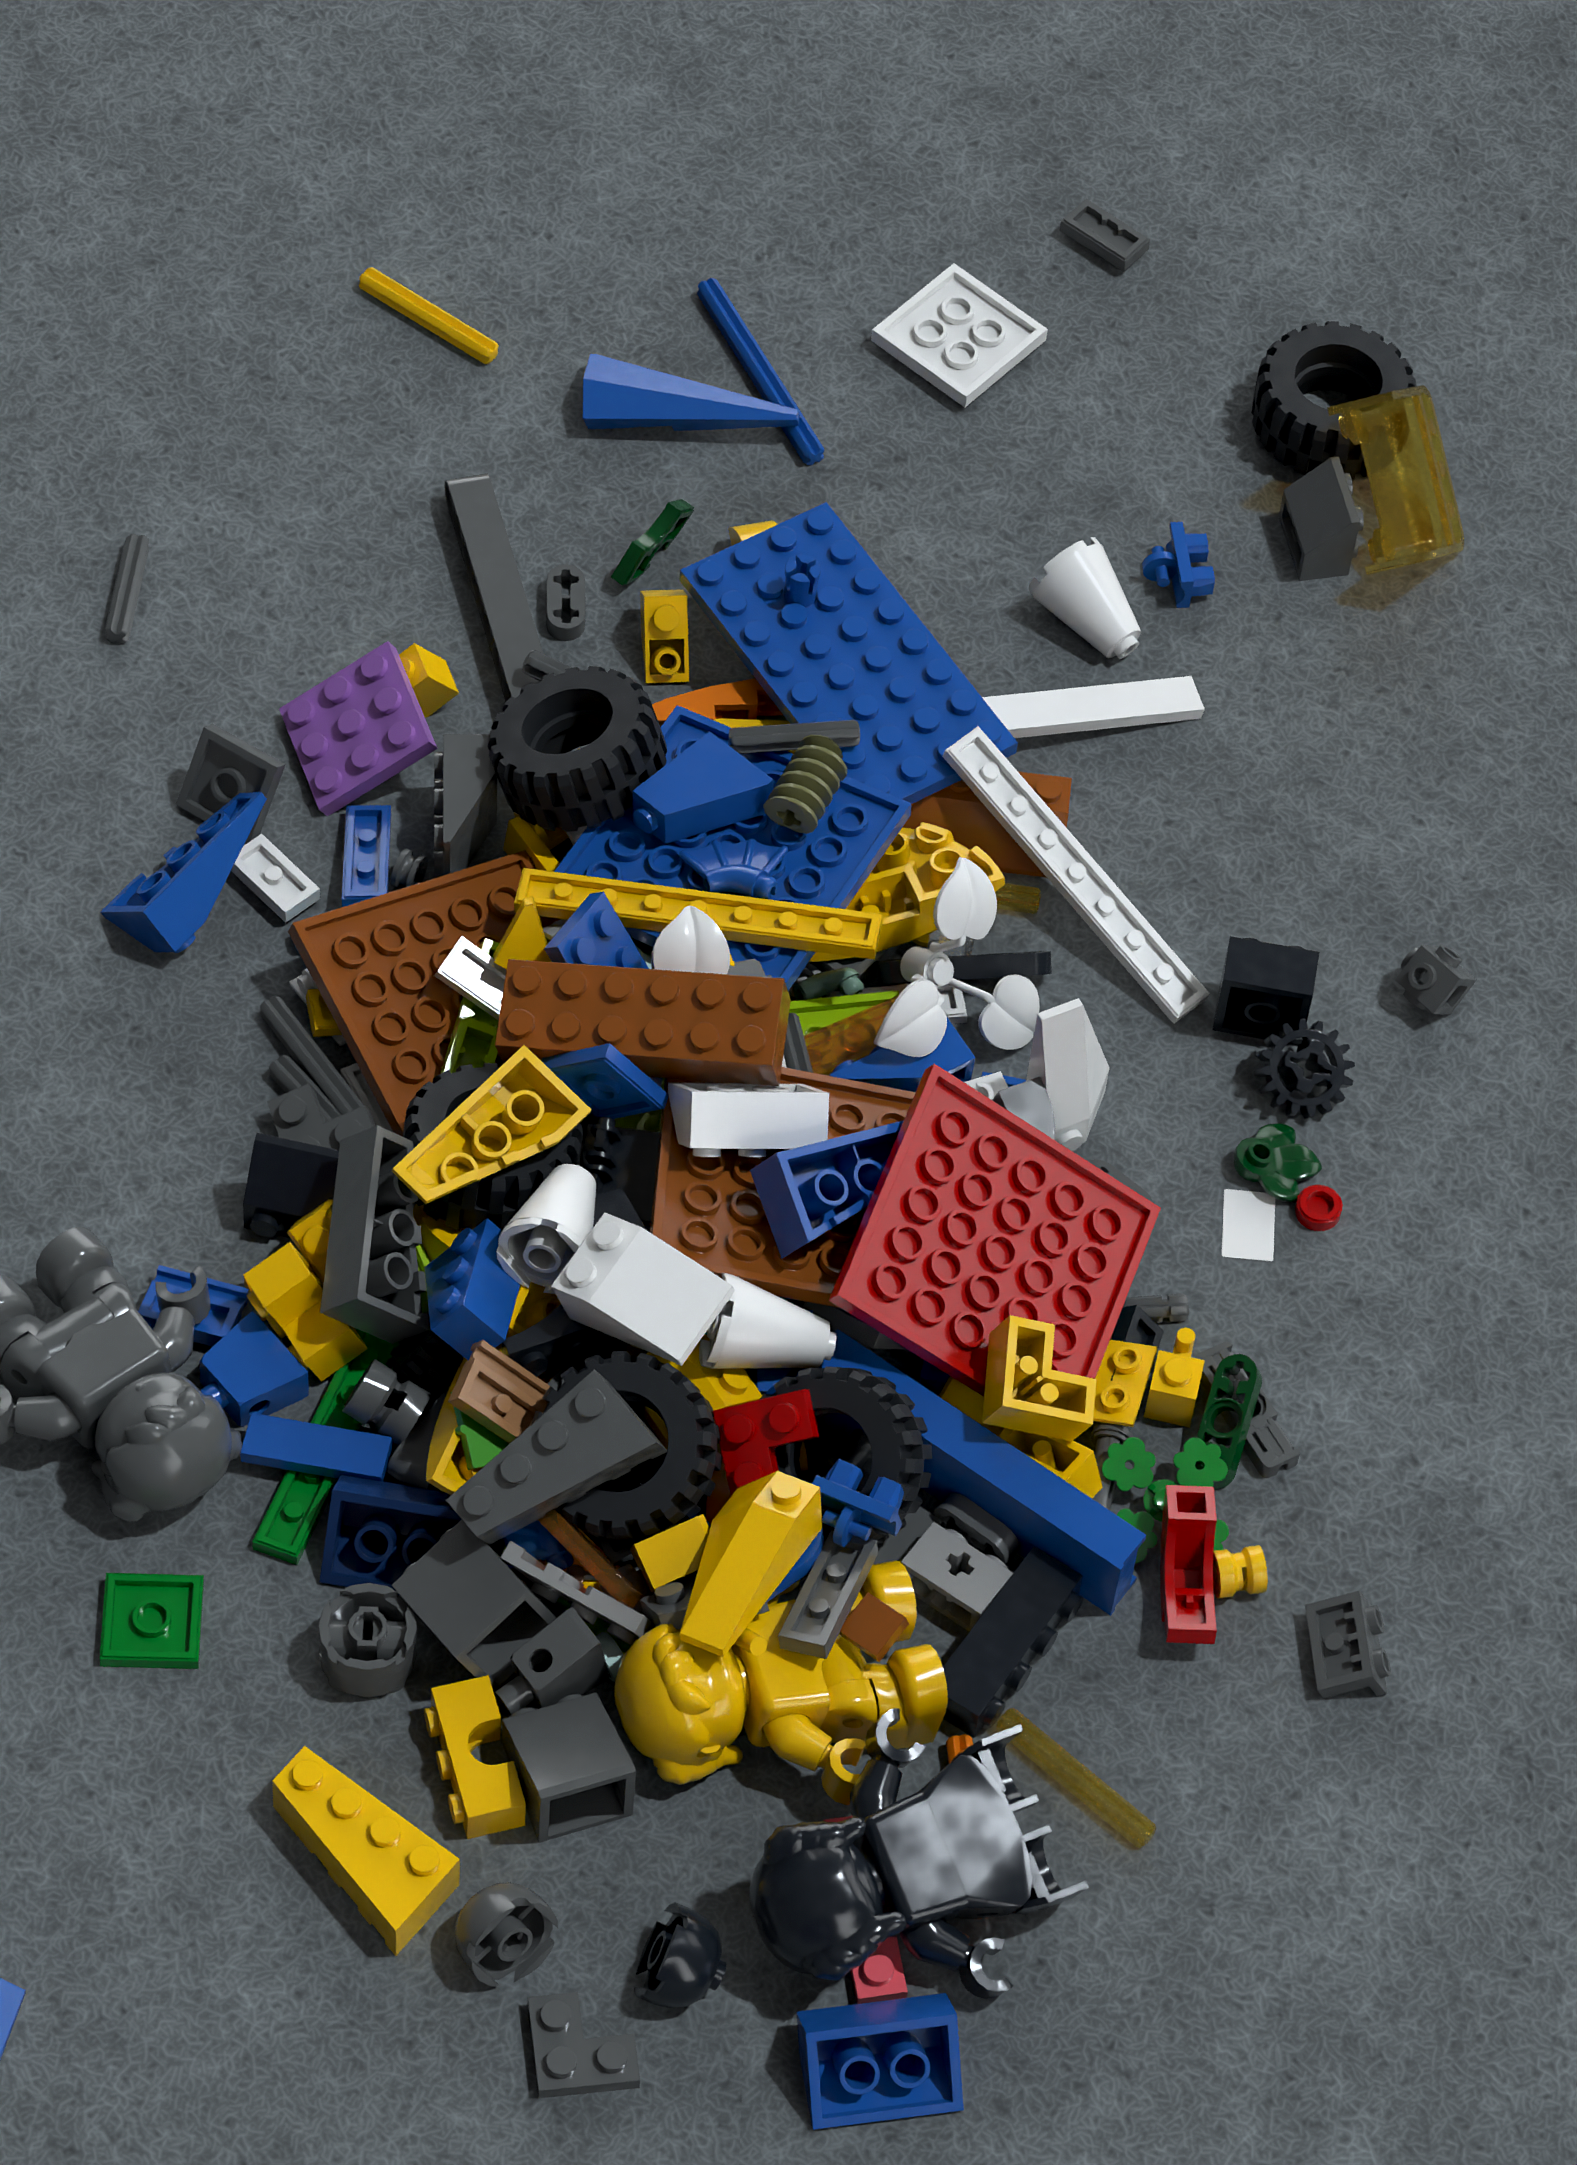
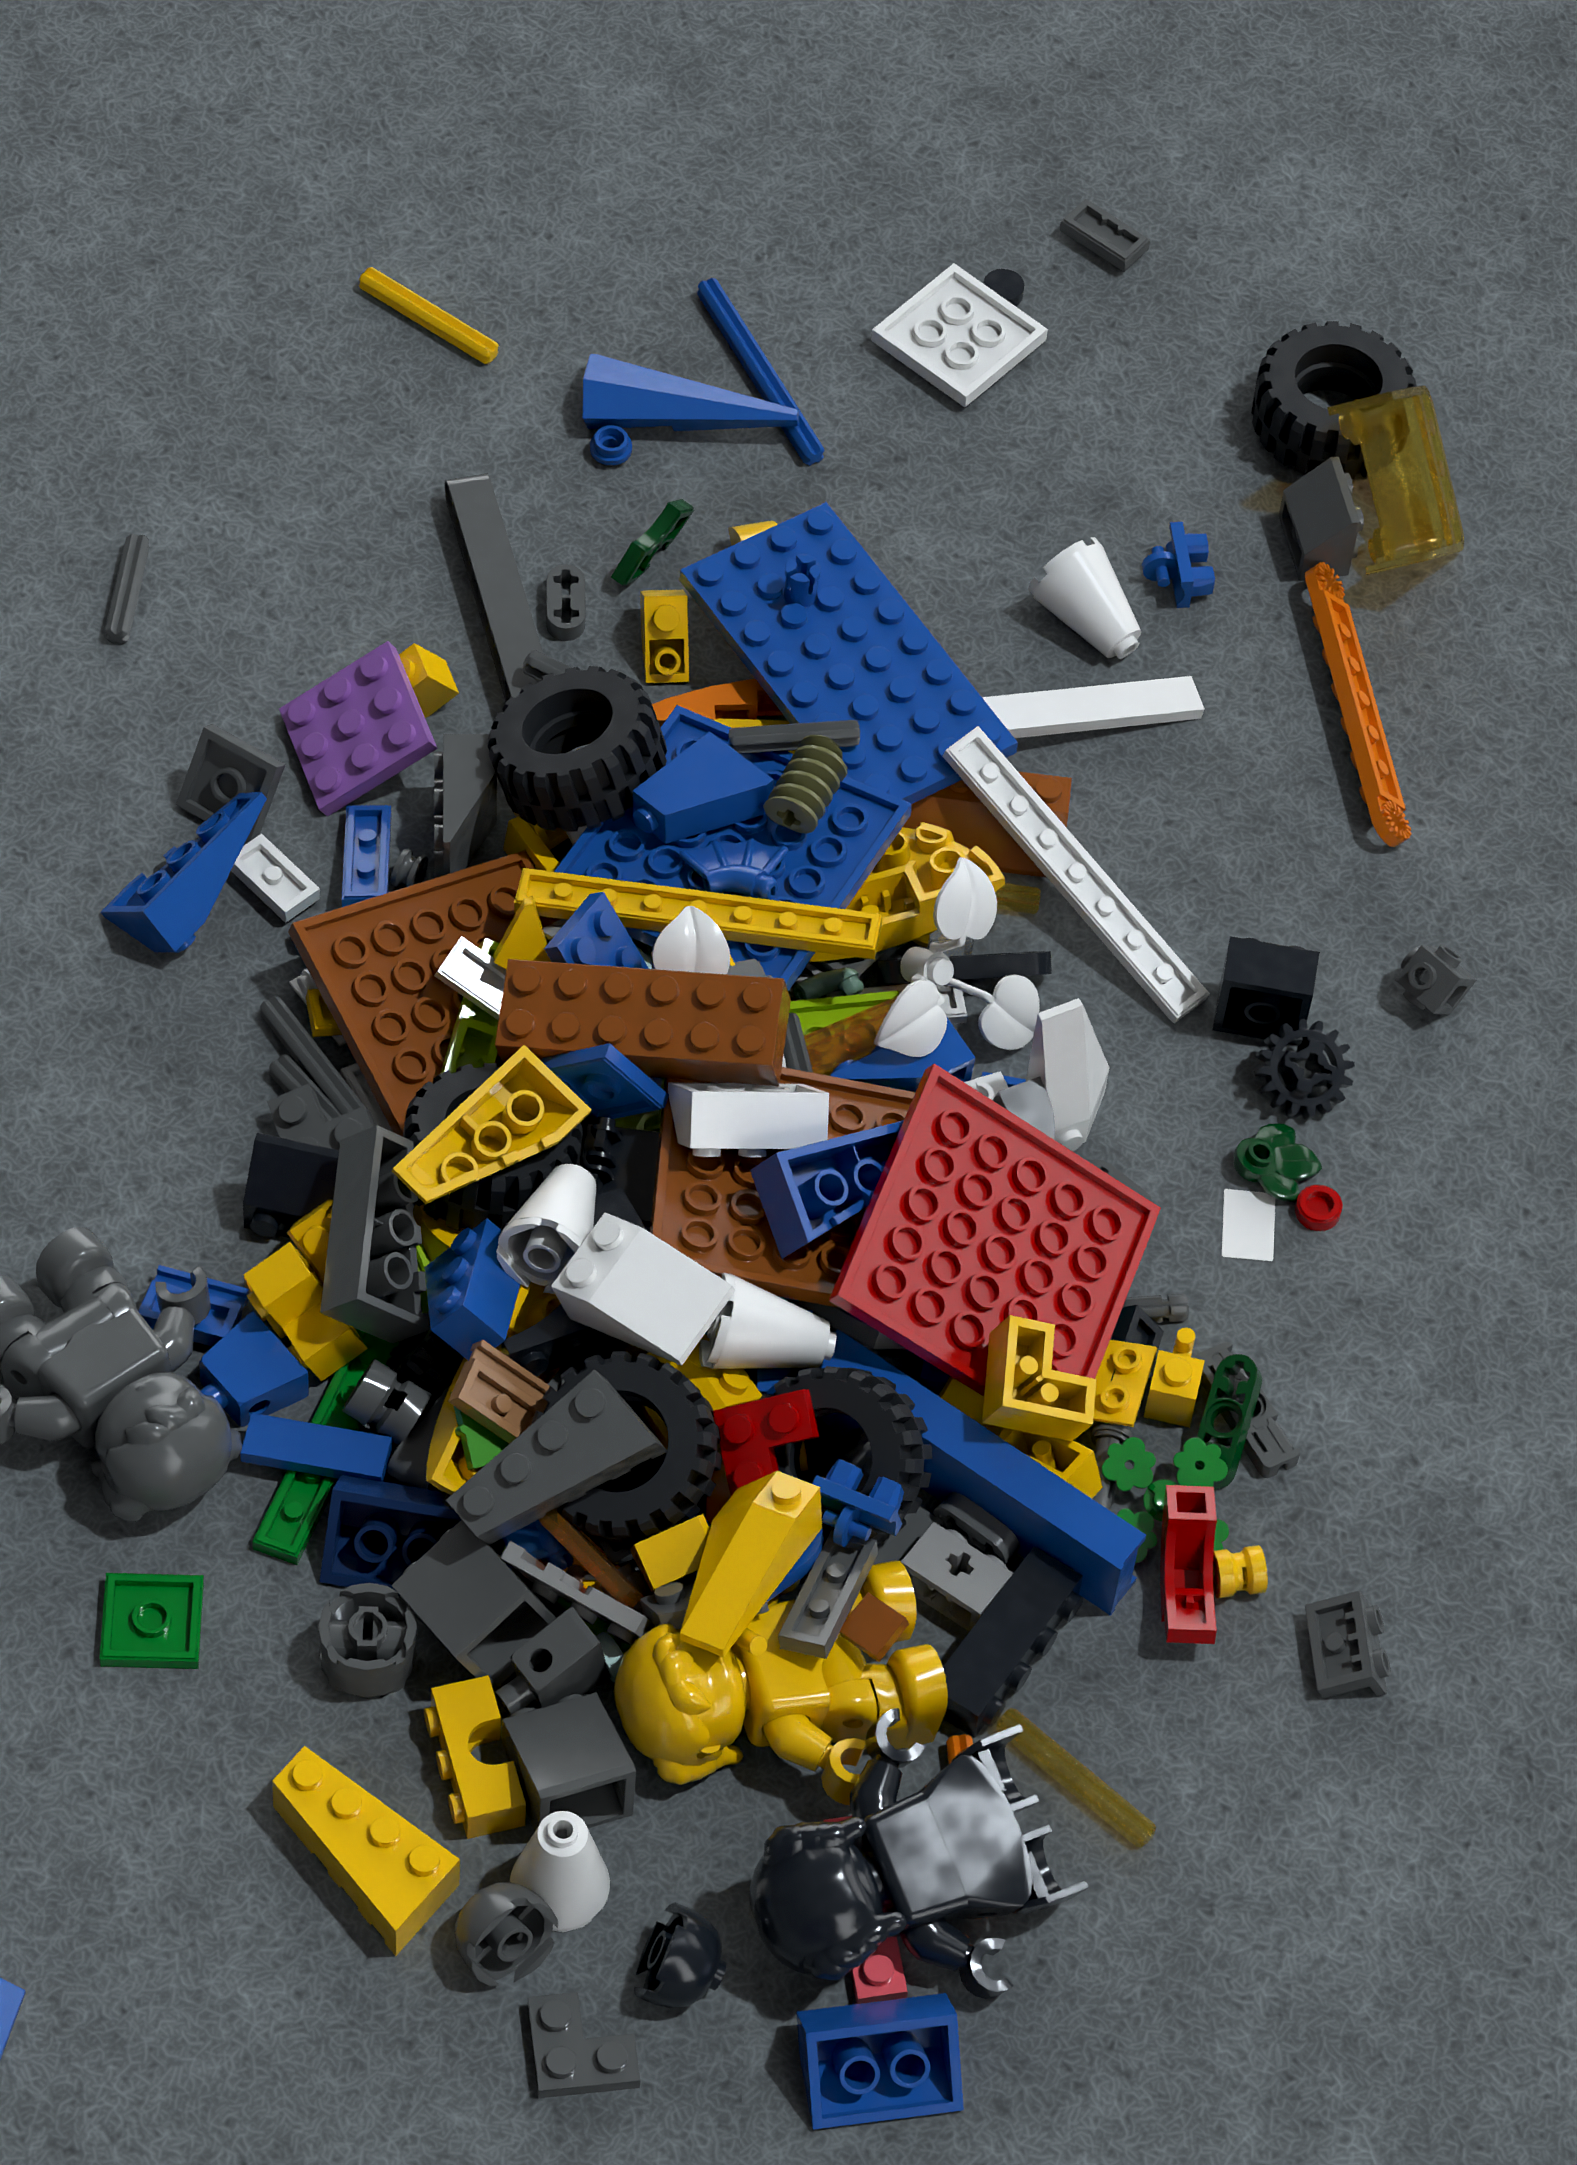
none -> white cone [510,1811,610,1932]
none -> blue plate [590,425,632,465]
none -> black tile [983,269,1025,306]
none -> orange plate [1305,562,1412,847]

